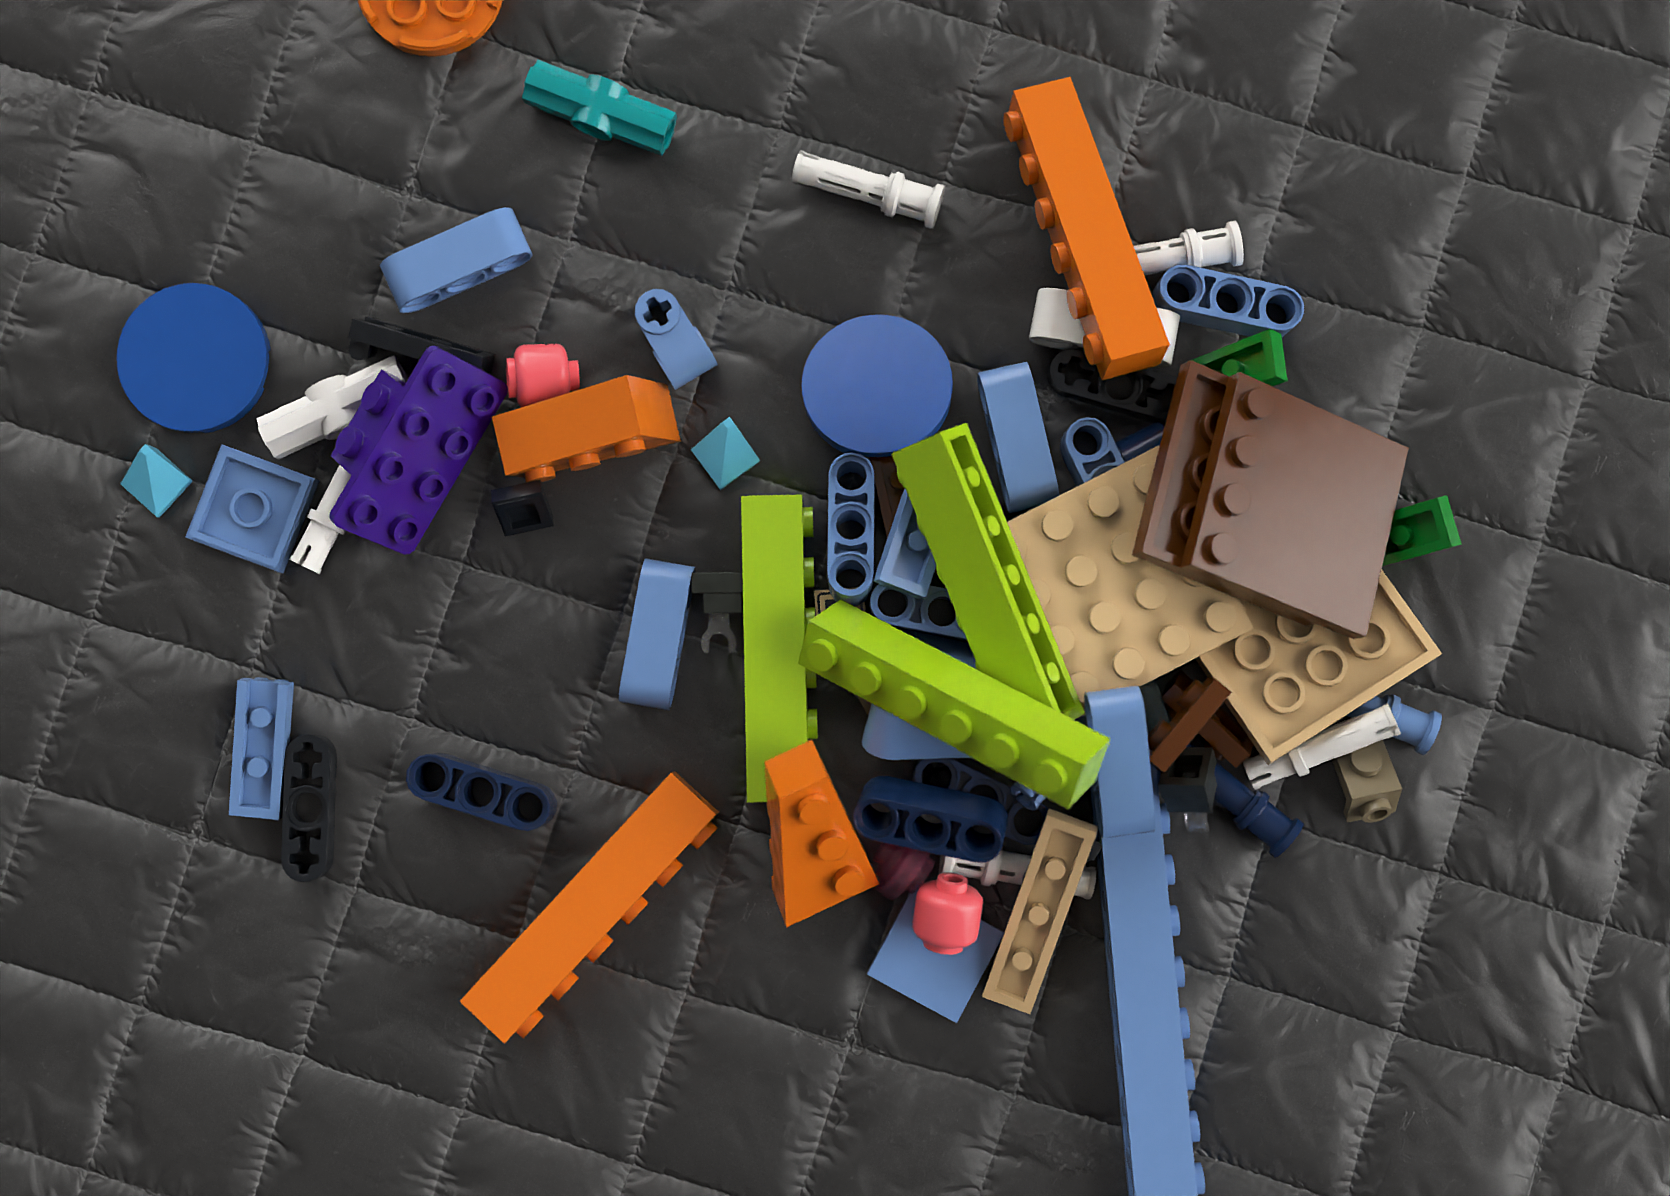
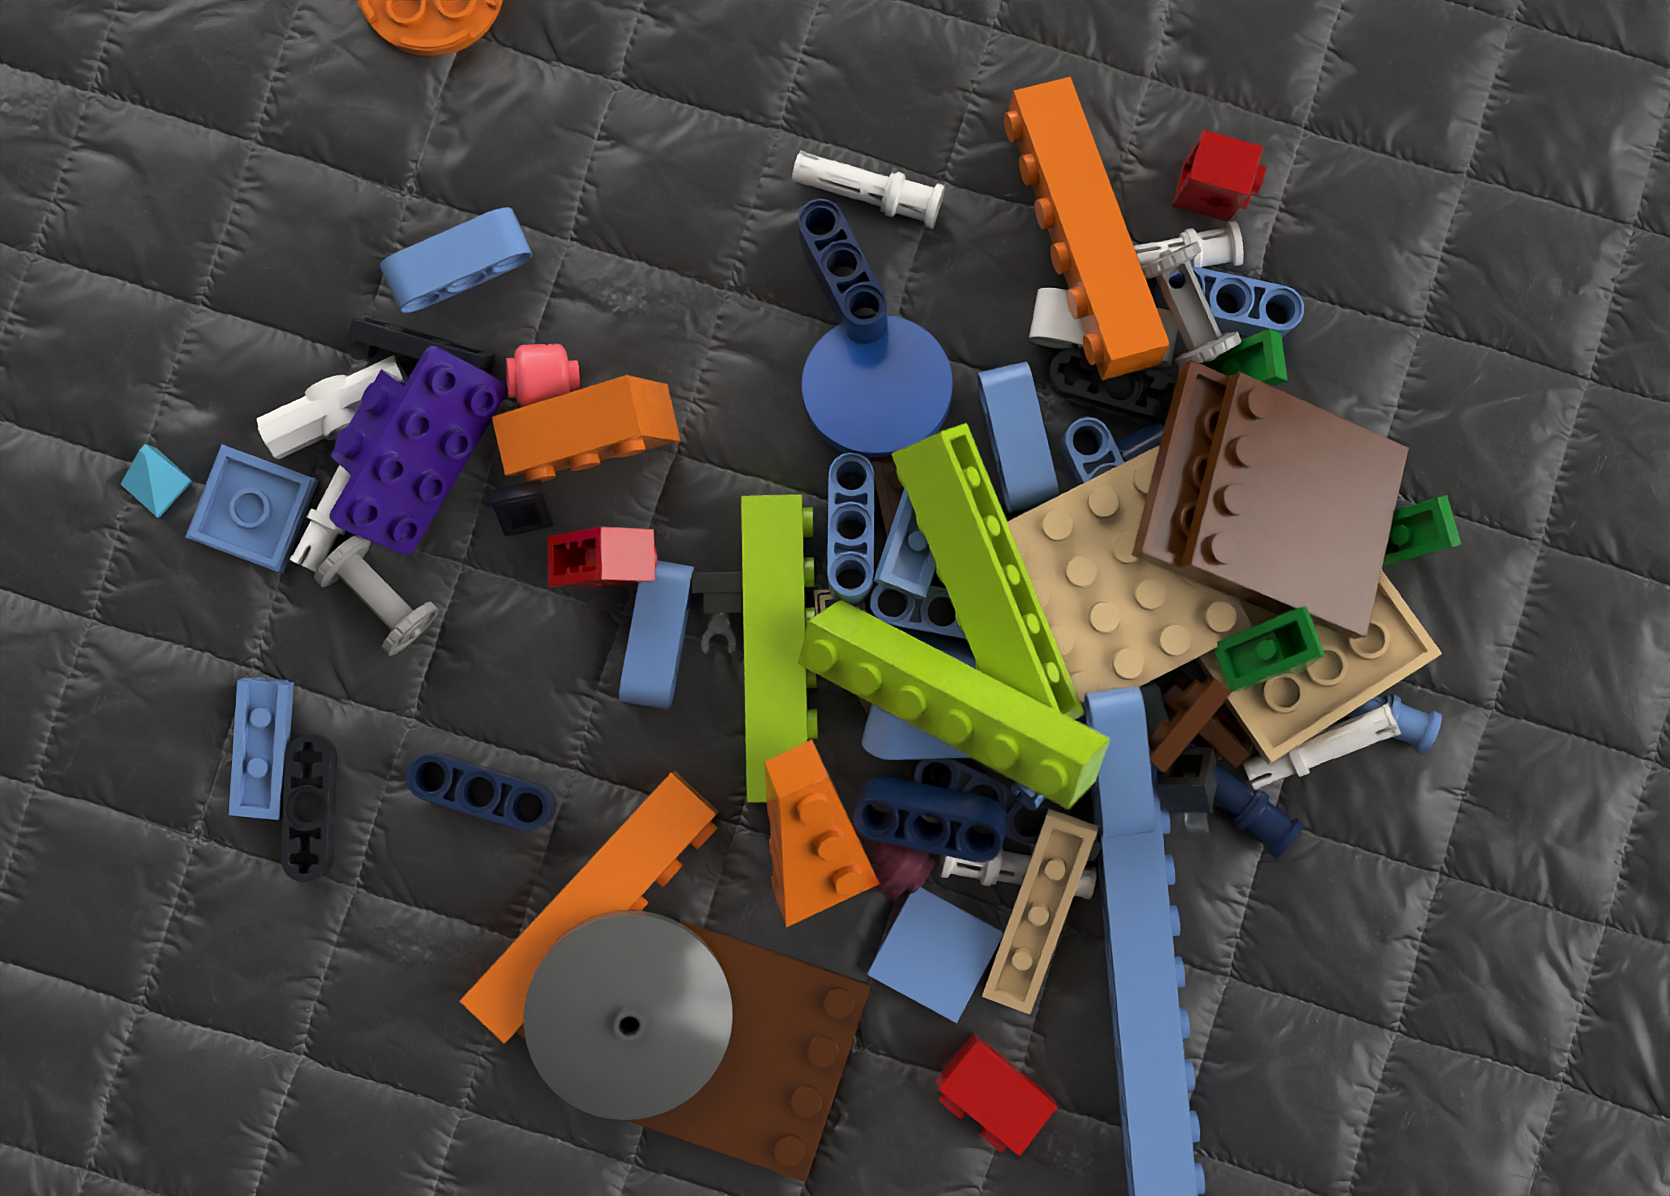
blue tile [117,283,271,433] -> none
teal piece [522,59,677,156] -> none
medium blue piece [635,289,718,390] -> none
medium azure slope [691,417,760,490] -> none
coral head [912,873,983,955] -> none
dark tan bracket [1331,740,1402,823] -> none
none -> light grey hose [314,535,439,656]
none -> dark grey dish [524,910,733,1120]
none -> red brick [547,527,657,588]
none -> reddish brown plate [626,918,871,1182]
none -> dark blue beam [797,199,888,344]
none -> red brick [936,1032,1058,1156]
none -> light grey hose [1141,241,1242,368]
none -> red brick [1172,130,1266,222]
none -> green slope [1214,606,1325,692]

